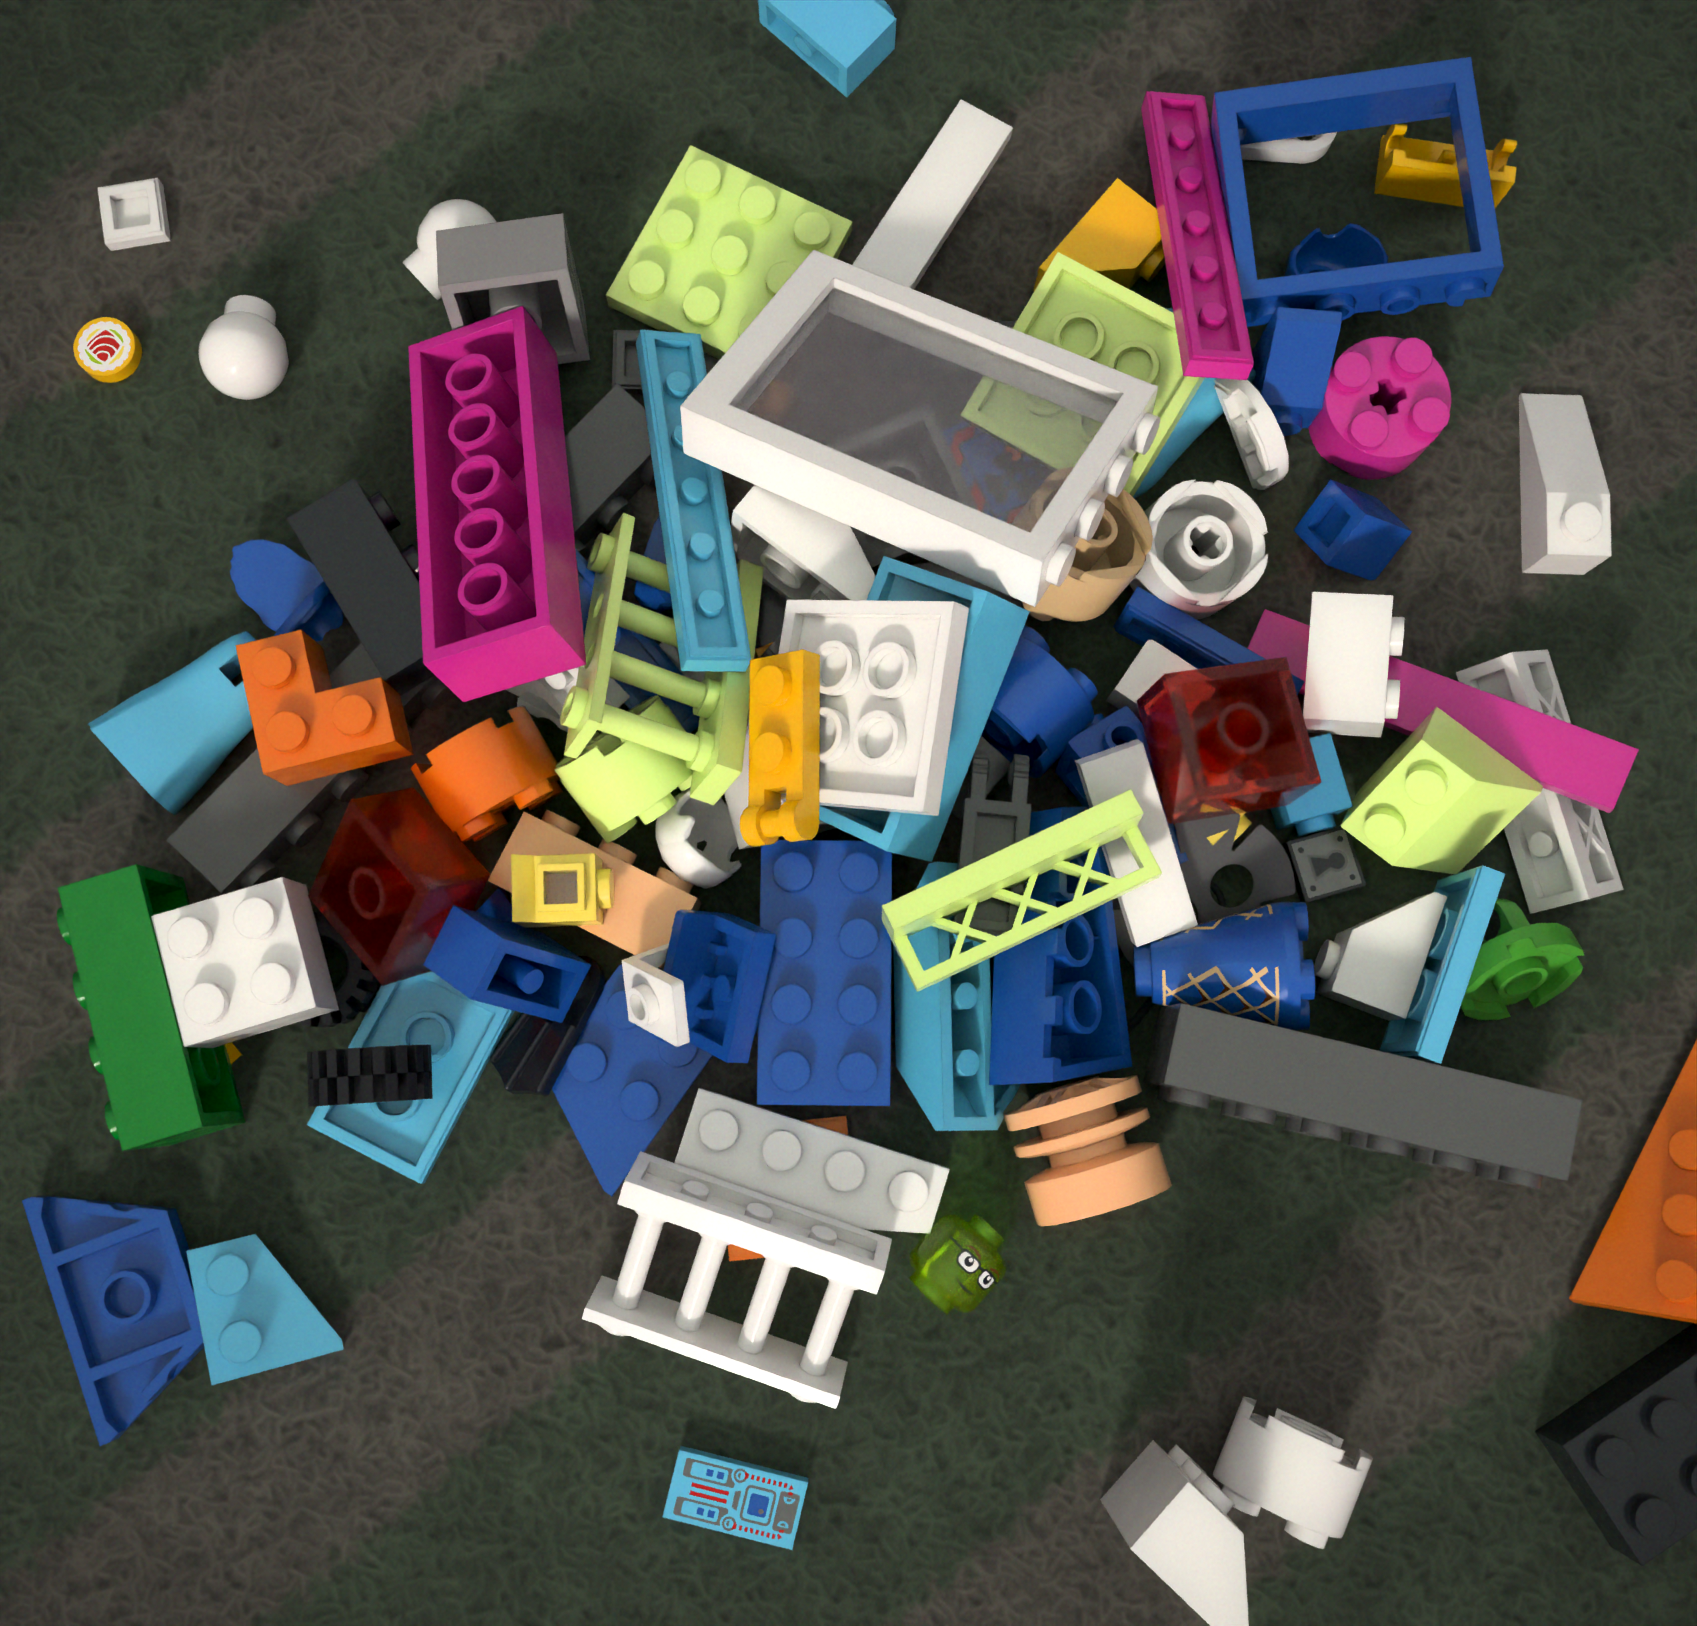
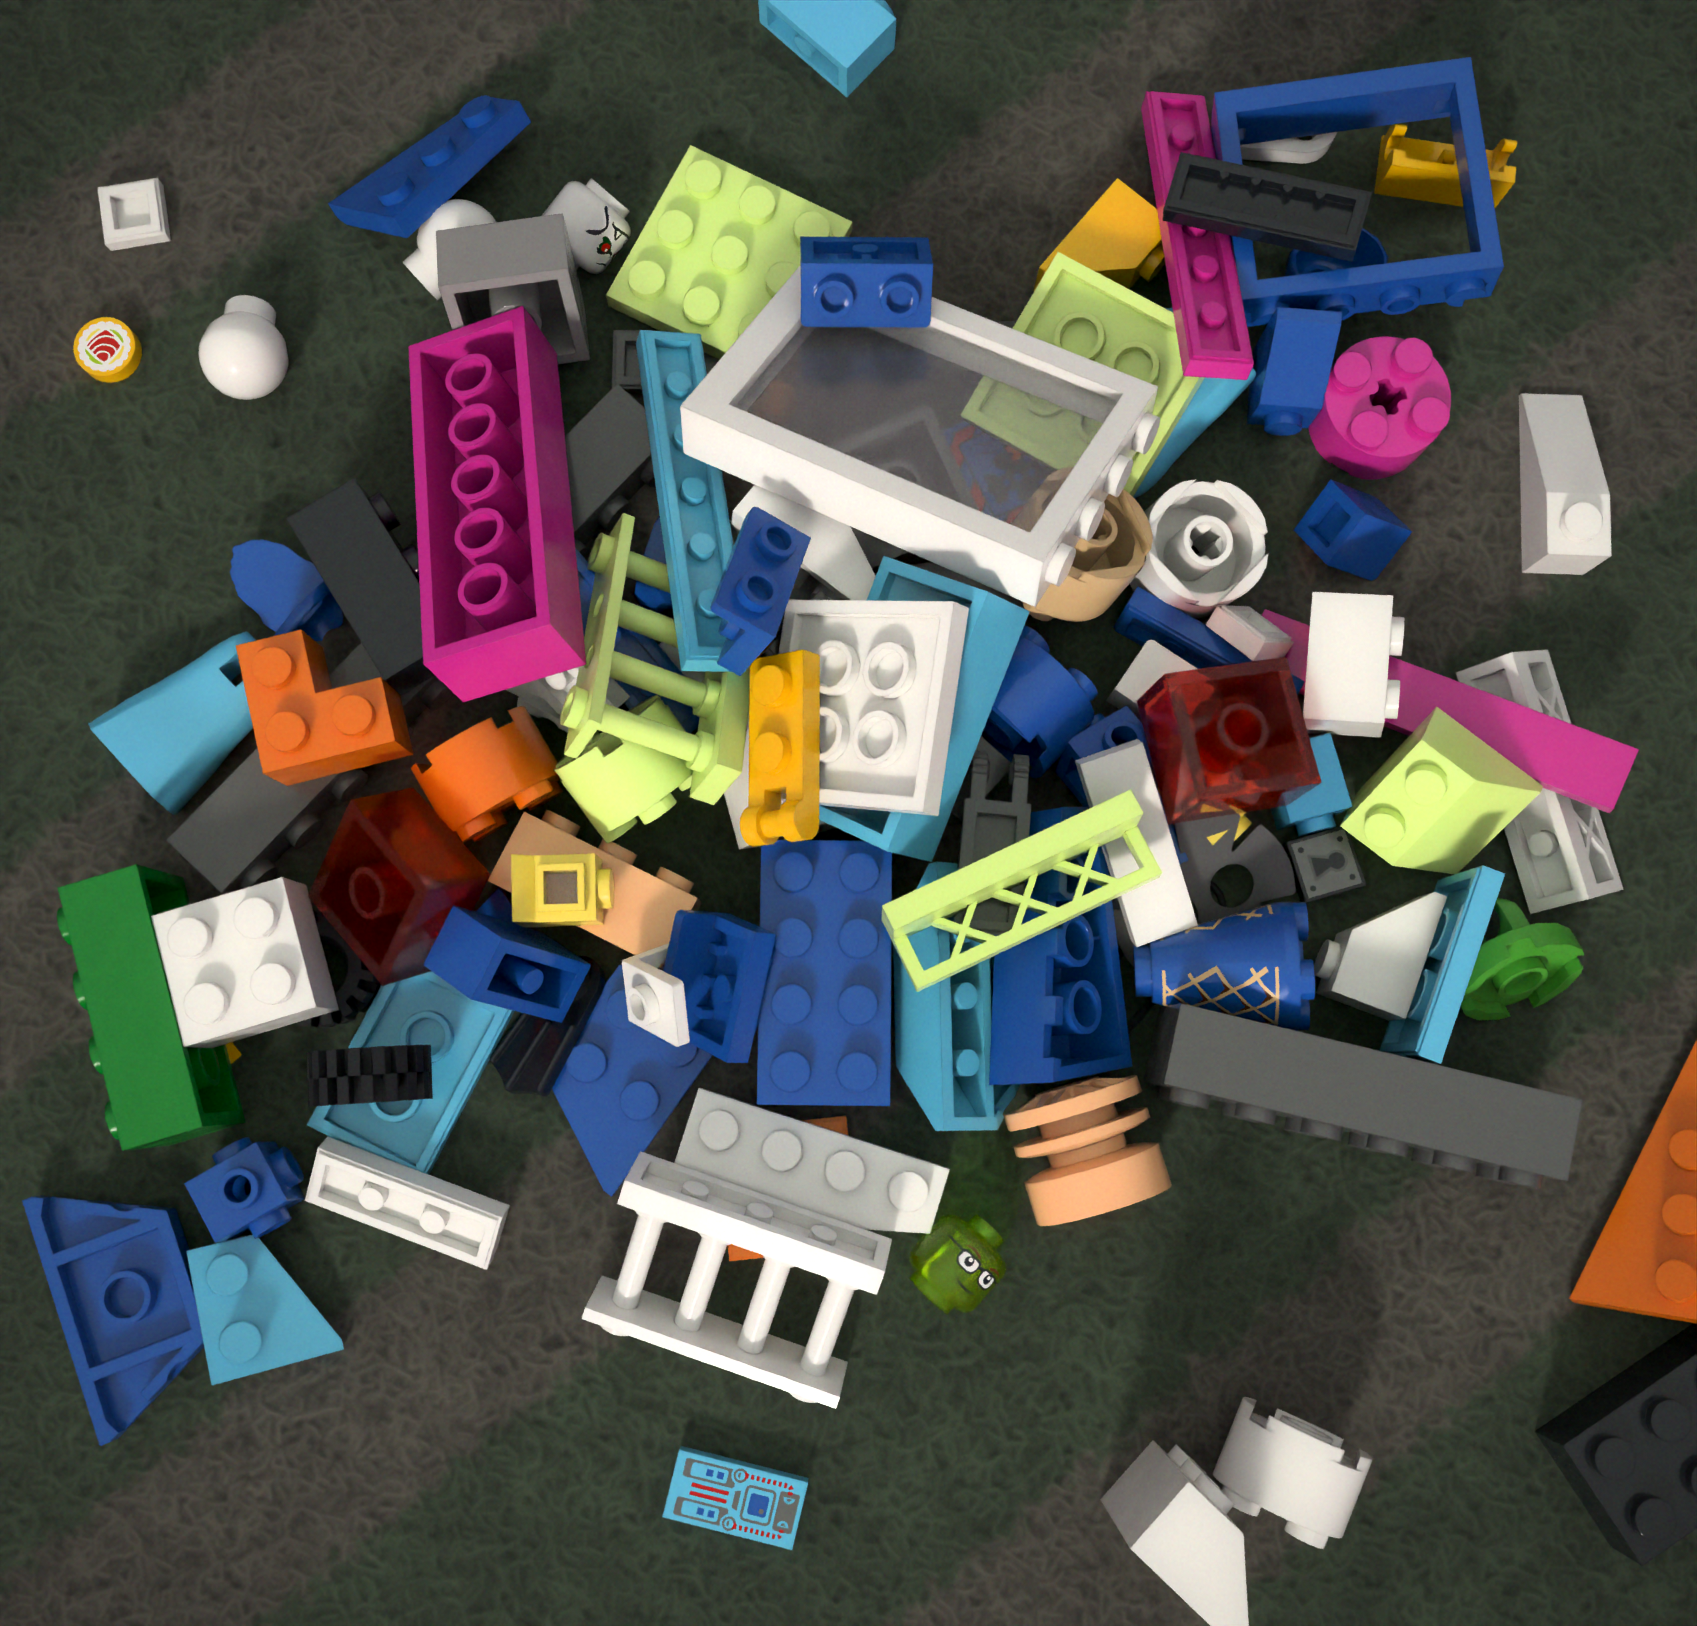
white hair [656,787,741,889] -> none
white tile [853,99,1013,289] -> none
white tile [1214,378,1289,490] -> none
none -> blue brick [184,1137,305,1243]
none -> white tile [305,1136,510,1270]
none -> blue wing [328,95,531,238]
none -> white head [542,178,631,274]
none -> blue bracket [710,507,811,676]
none -> blue bracket [800,236,933,328]
none -> black plate [1163,152,1372,262]
none -> white tile [1206,605,1294,661]

